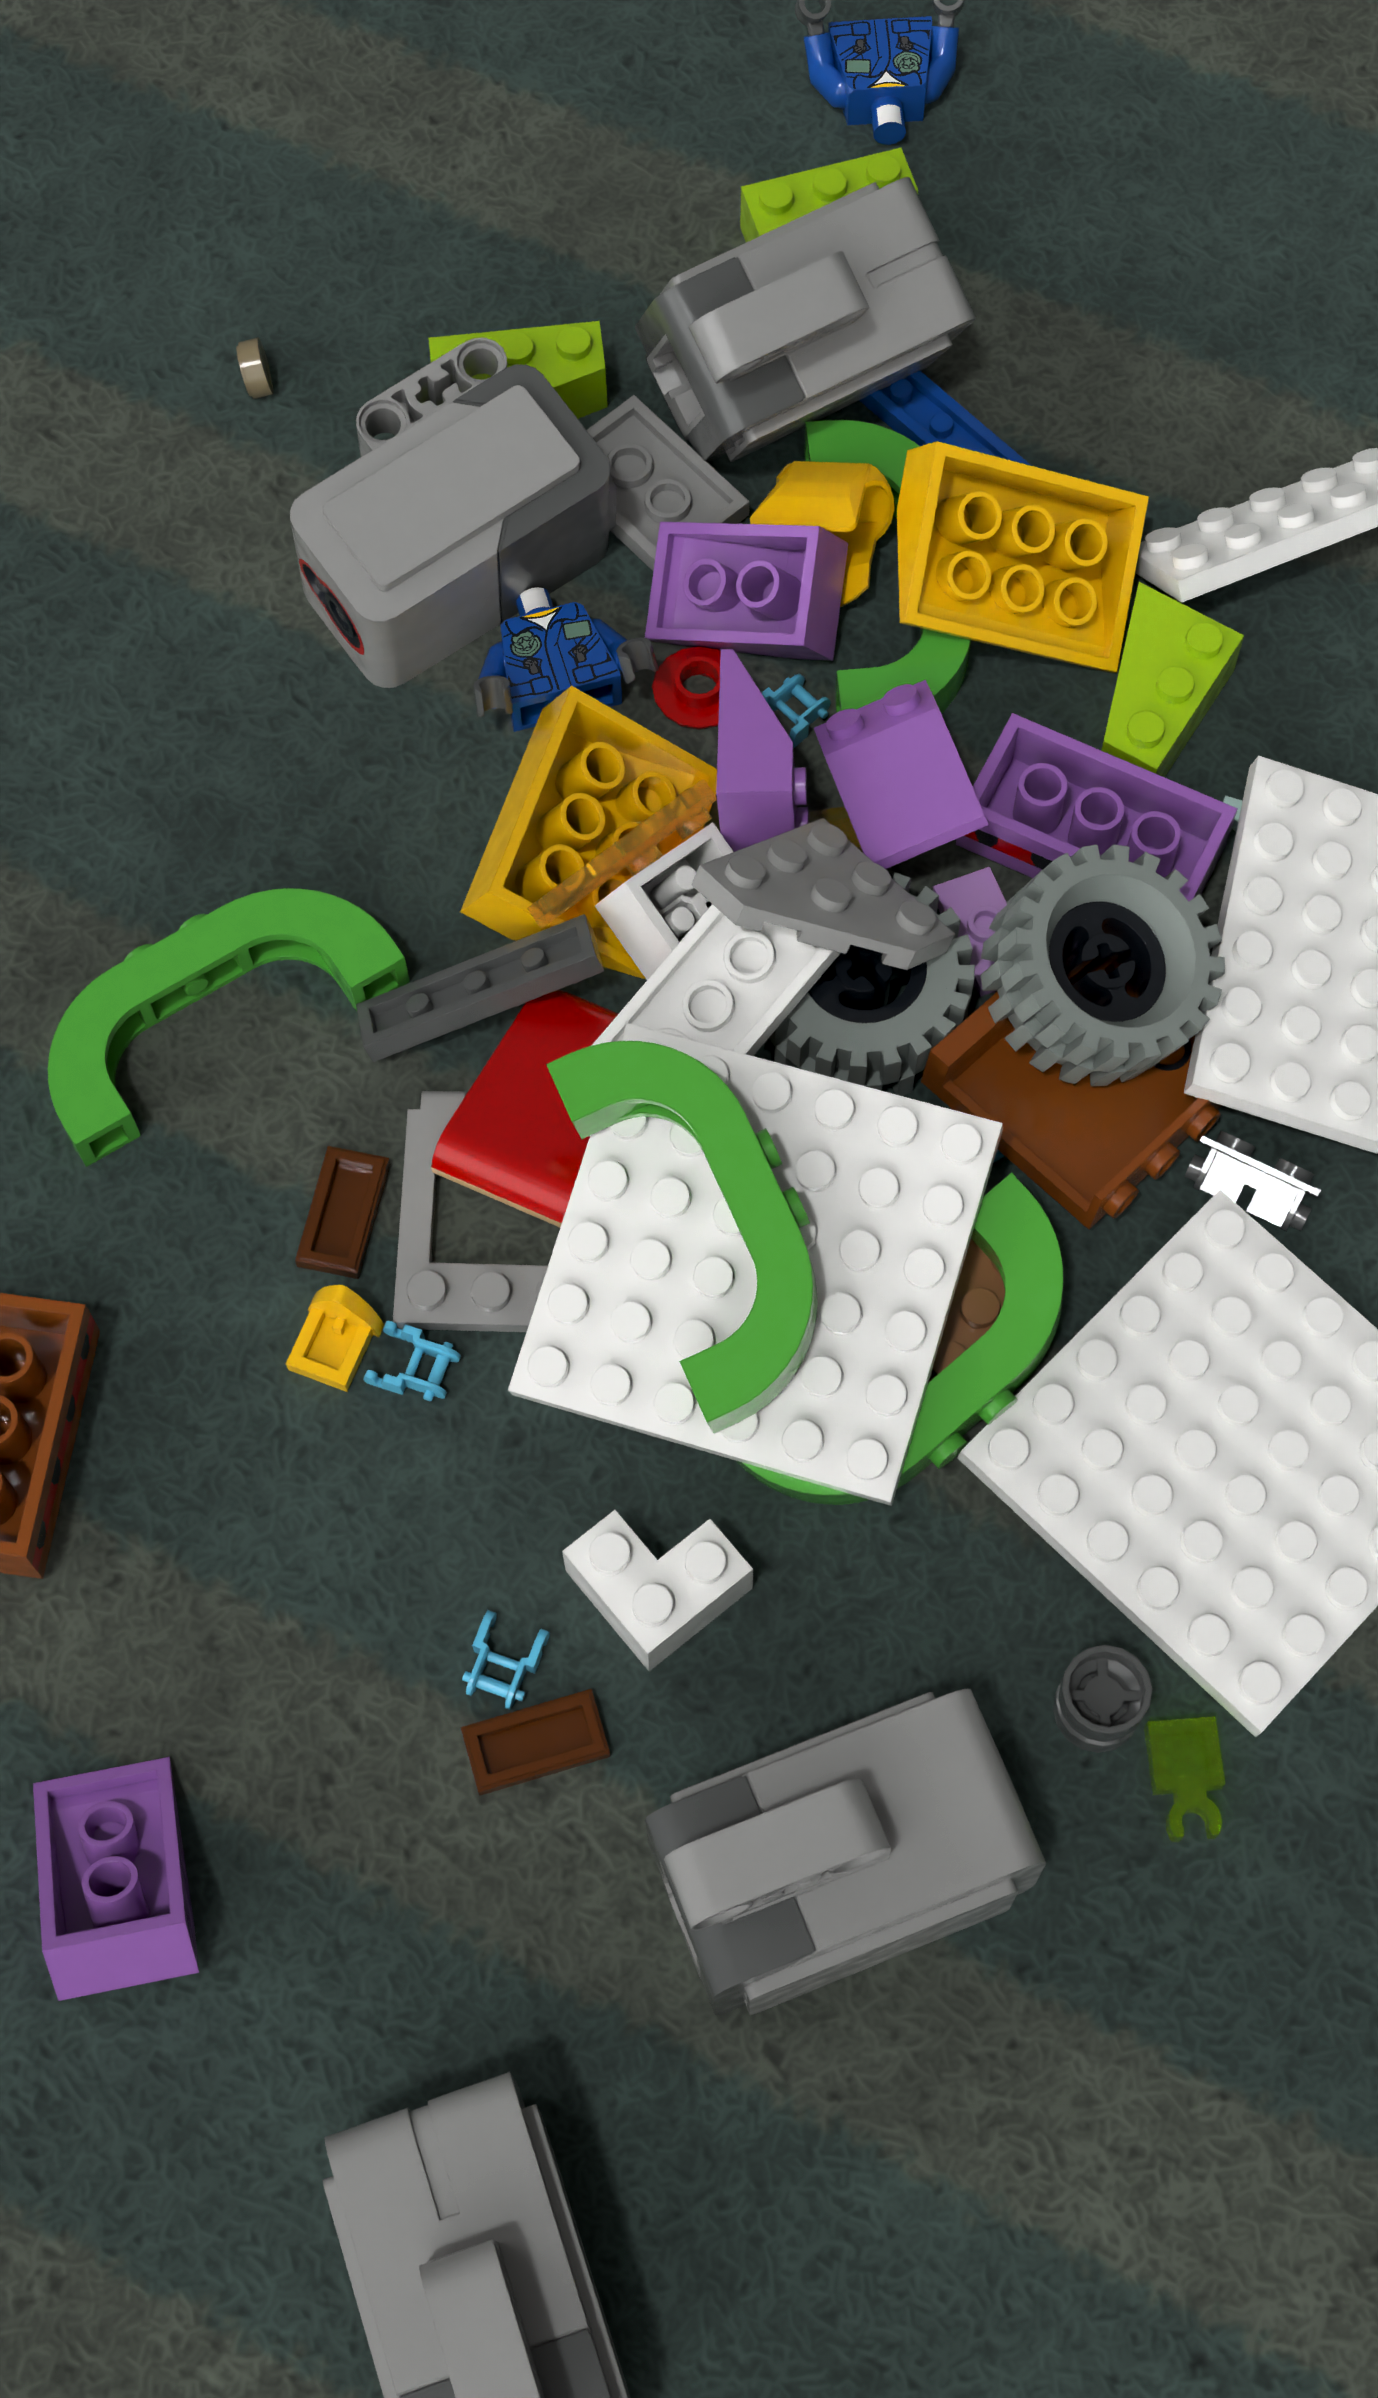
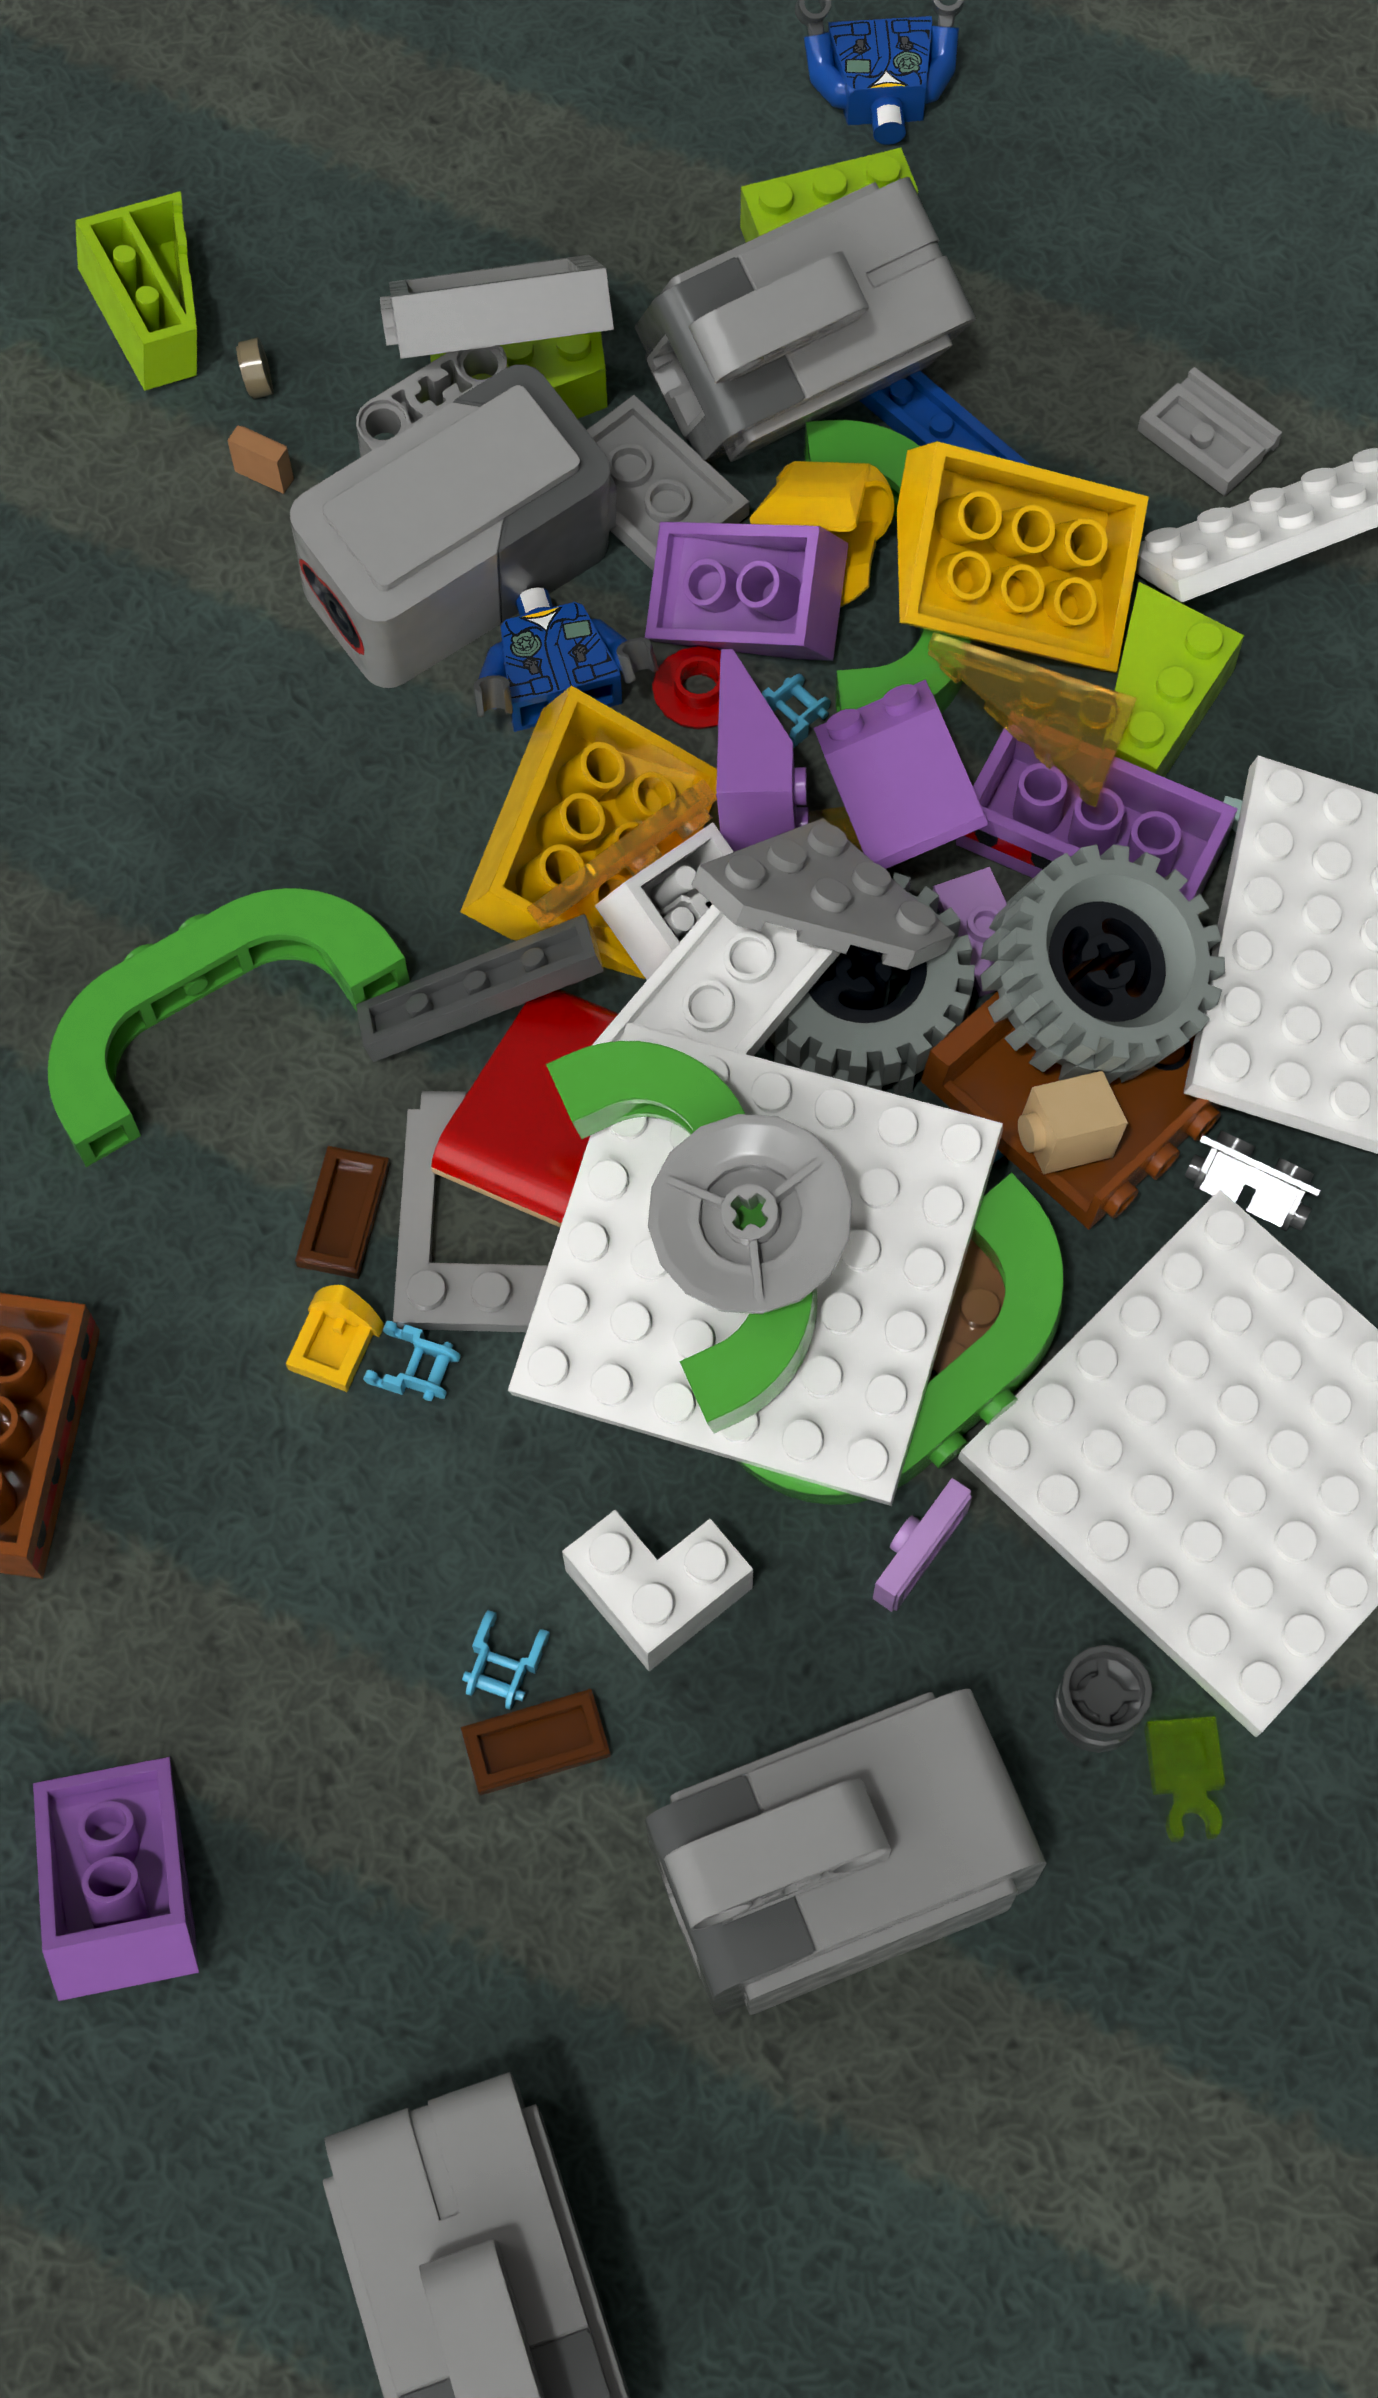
none -> lime wedge [75,191,197,391]
none -> medium nougat tile [227,425,294,494]
none -> light grey window [380,255,614,359]
none -> light grey piece [648,1114,852,1314]
none -> lavender plate [873,1478,972,1612]
none -> clear yellow wing [928,632,1136,807]
none -> tan brick [1018,1070,1128,1174]
none -> light grey plate [1137,367,1282,496]

